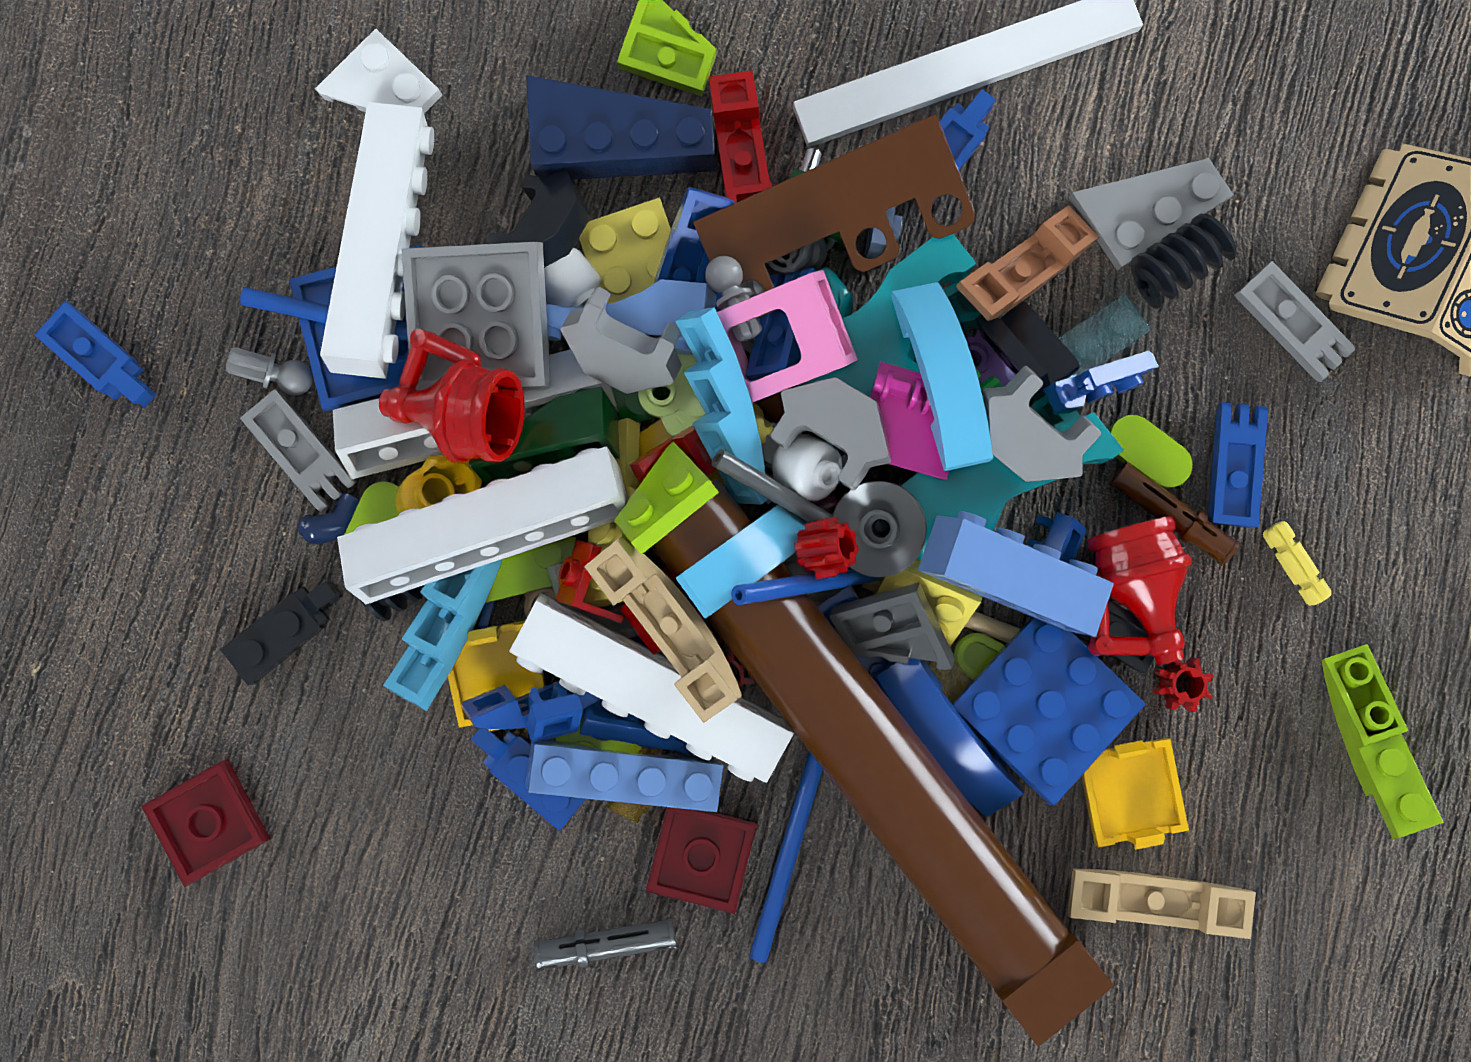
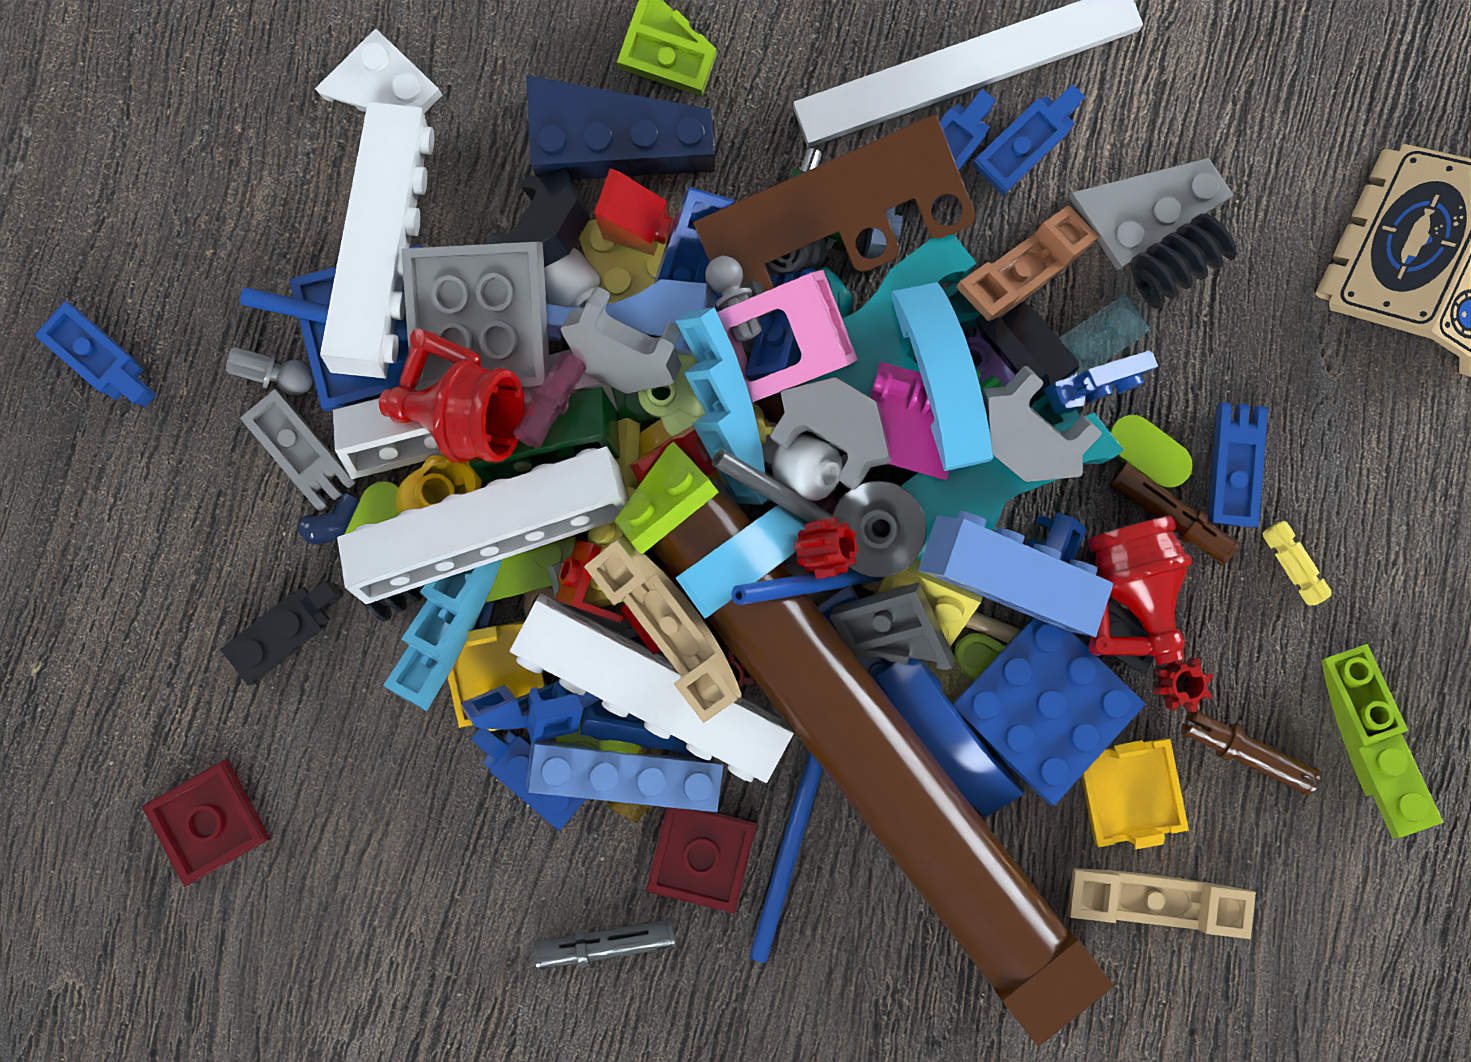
red slope [708,70,772,204] -> none
light grey hinge [1234,261,1355,382] -> none
none -> clear pink pin [513,352,587,448]
none -> red slope [594,169,673,256]
none -> blue hinge [972,84,1085,196]
none -> reddish brown pin [1181,710,1321,796]

